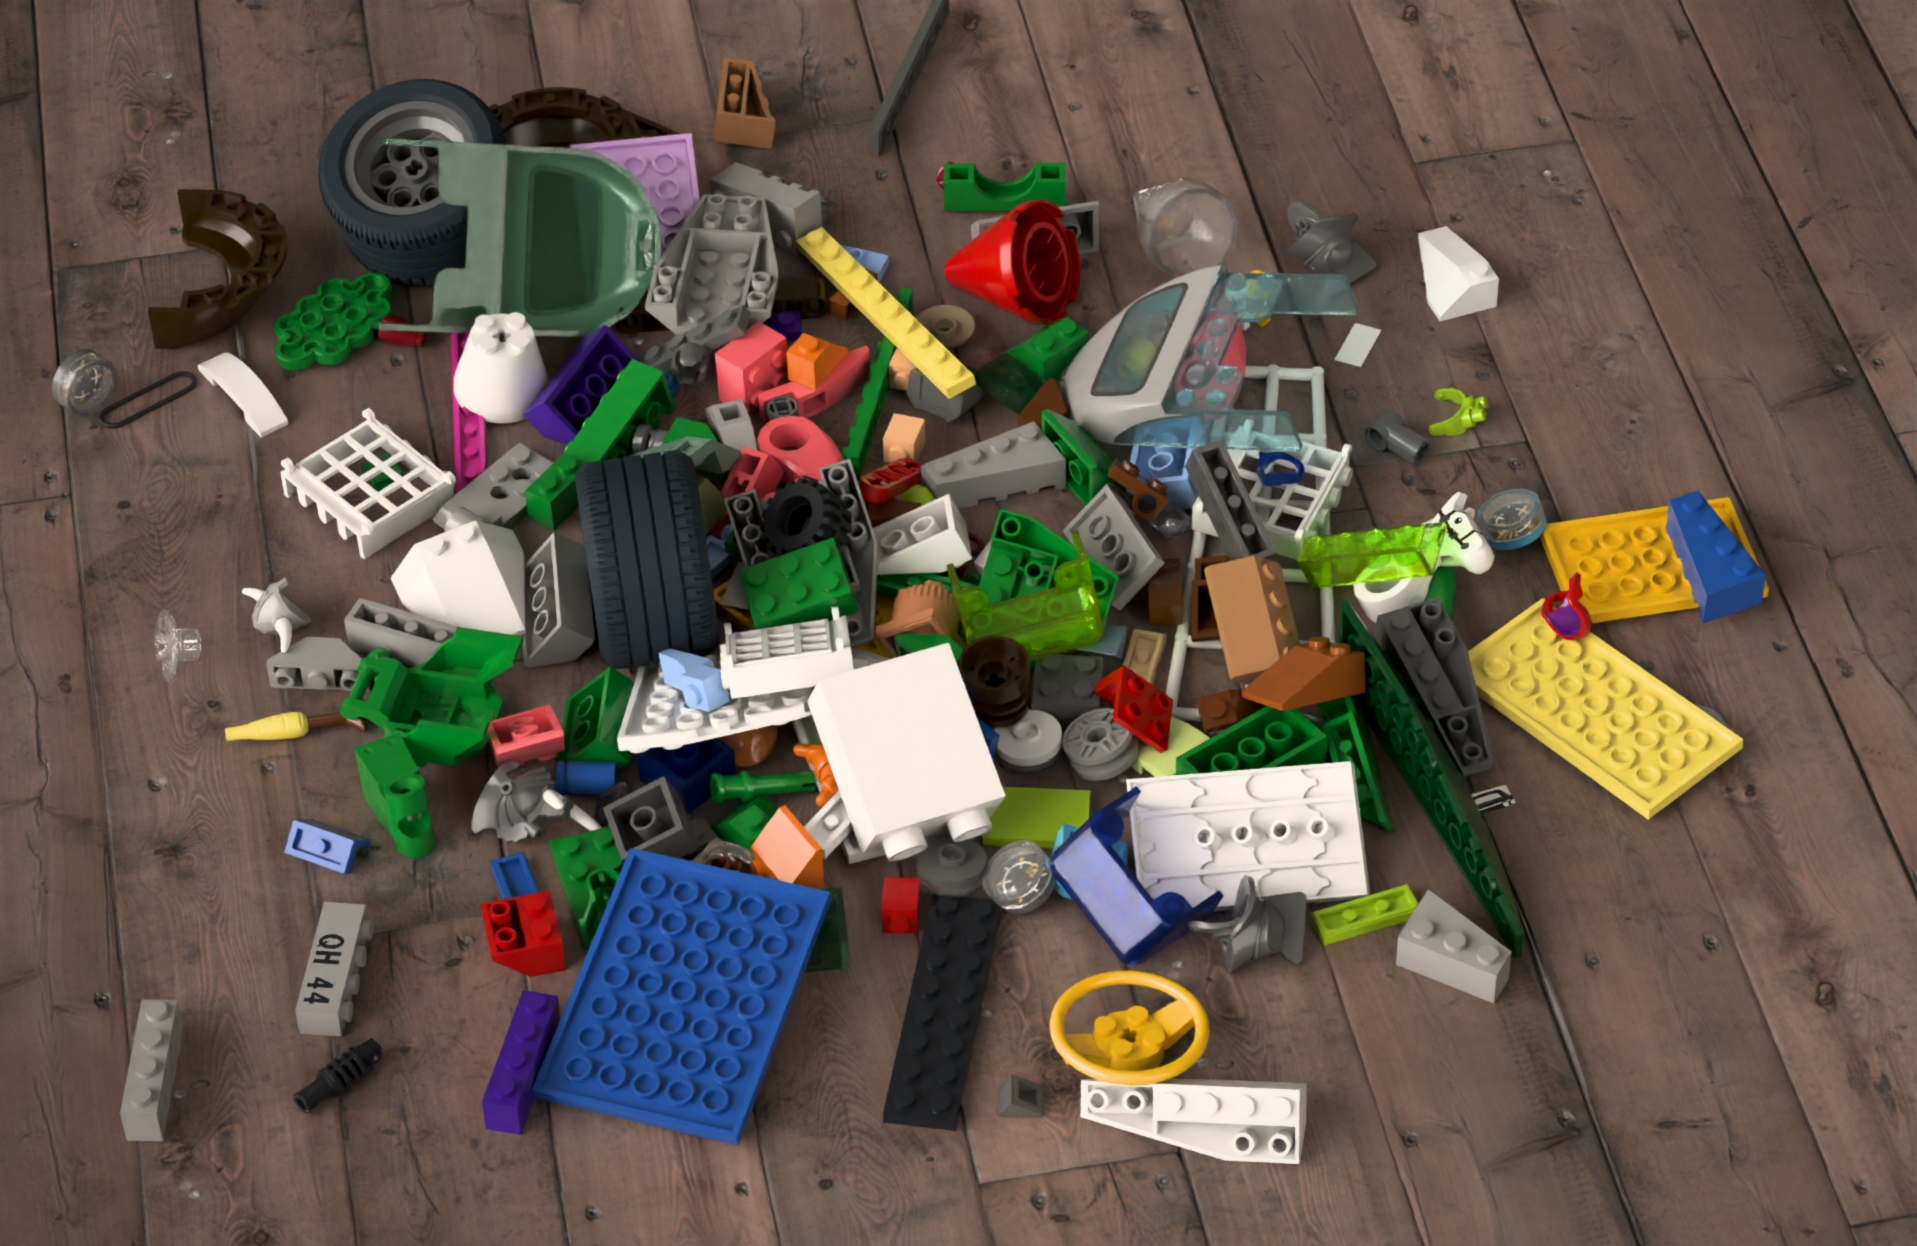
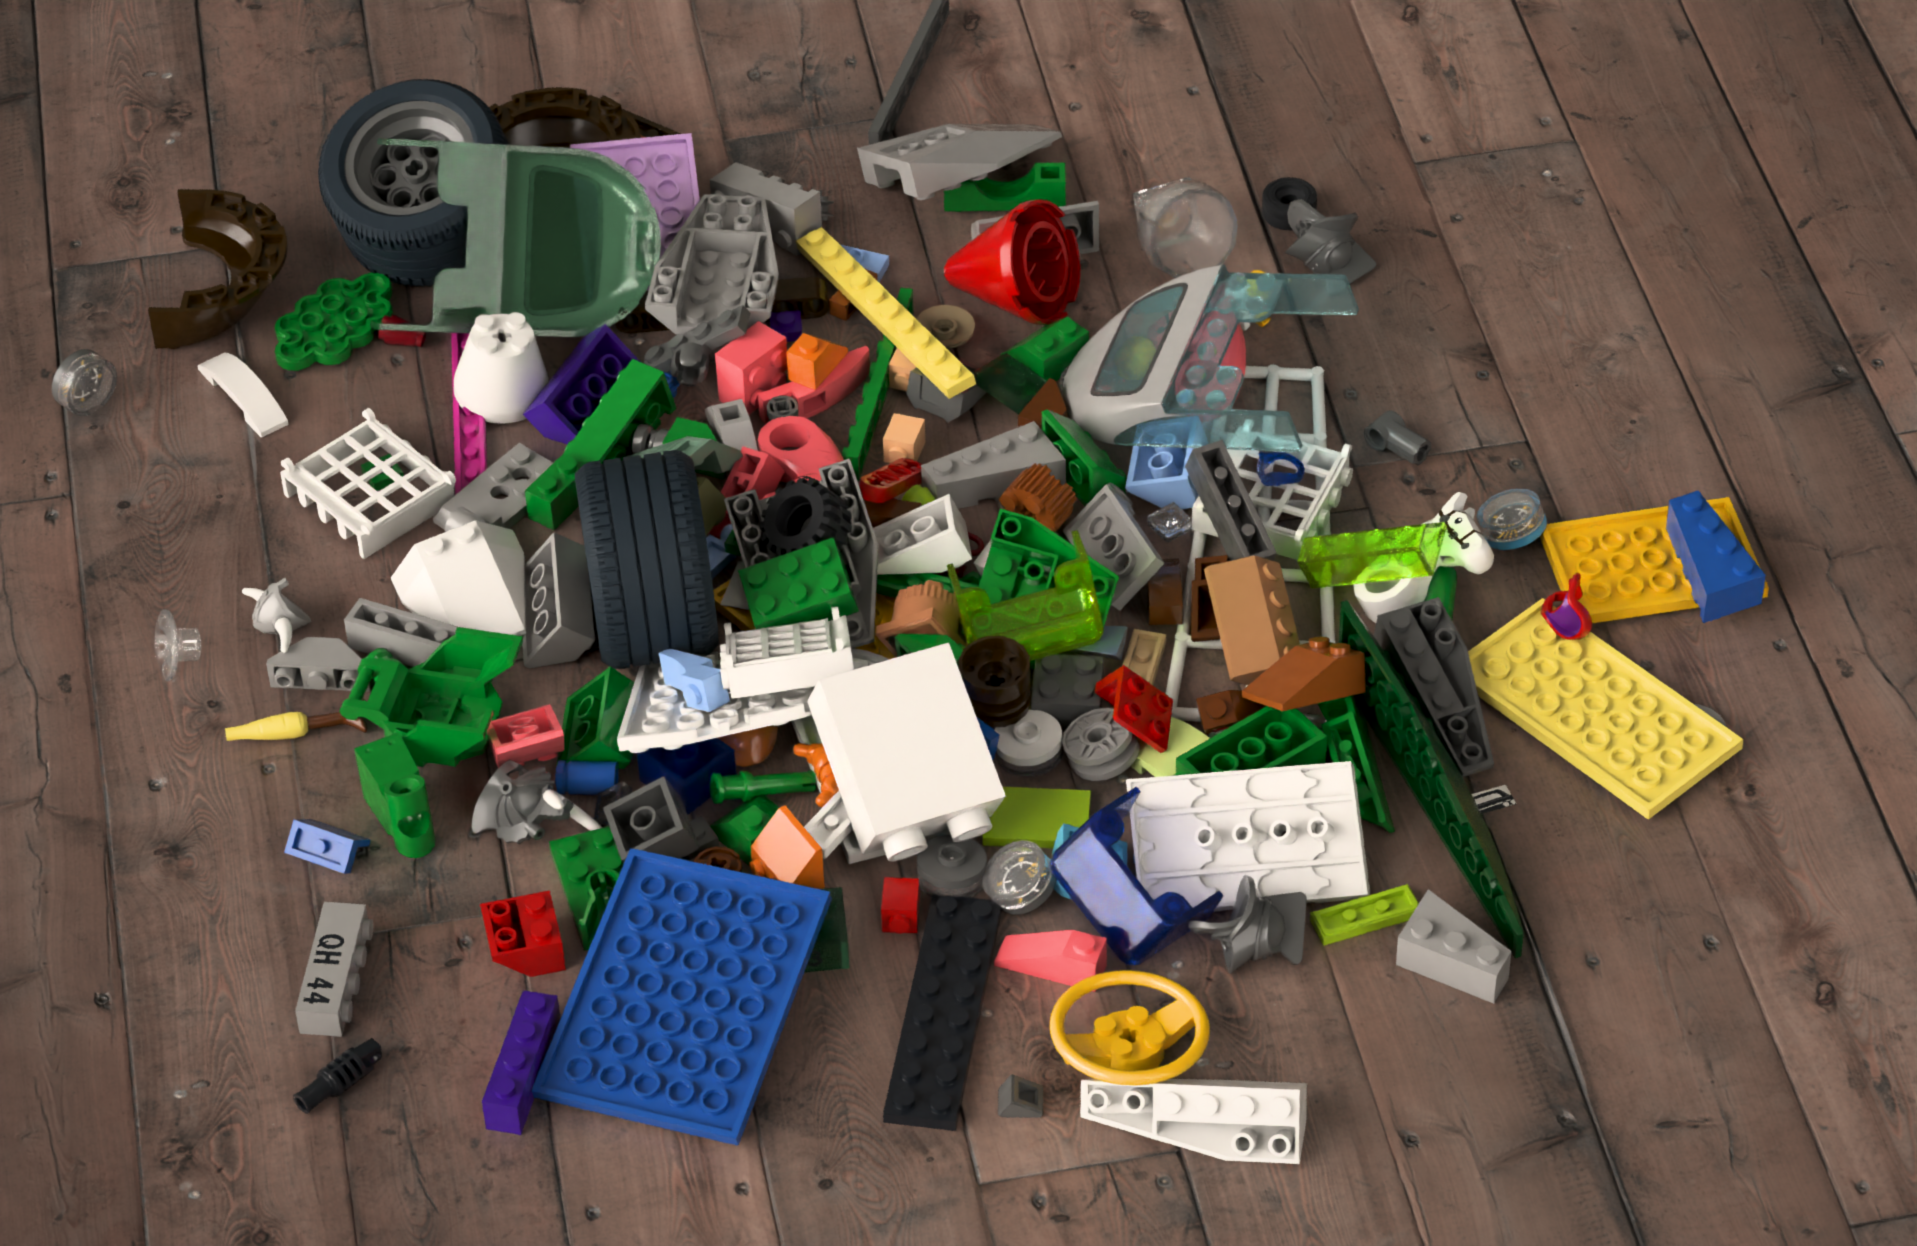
black piece [98,371,197,428] -> none
light grey brick [120,1000,184,1141] -> none
blue tile [490,852,540,899] -> none
clear cap [692,837,755,864] -> none
medium nougat wedge [713,58,776,150] -> none
reddish brown plate [1107,459,1170,520] -> none
white sticker [1334,323,1381,367] -> none
white wedge [1418,226,1499,321] -> none
lime helmet [1428,388,1488,436] -> none
none -> light grey wedge [857,124,1062,200]
none -> coral slope [994,930,1107,992]
none -> dark orange brick [999,463,1077,533]
none -> black tyre [1262,177,1317,231]

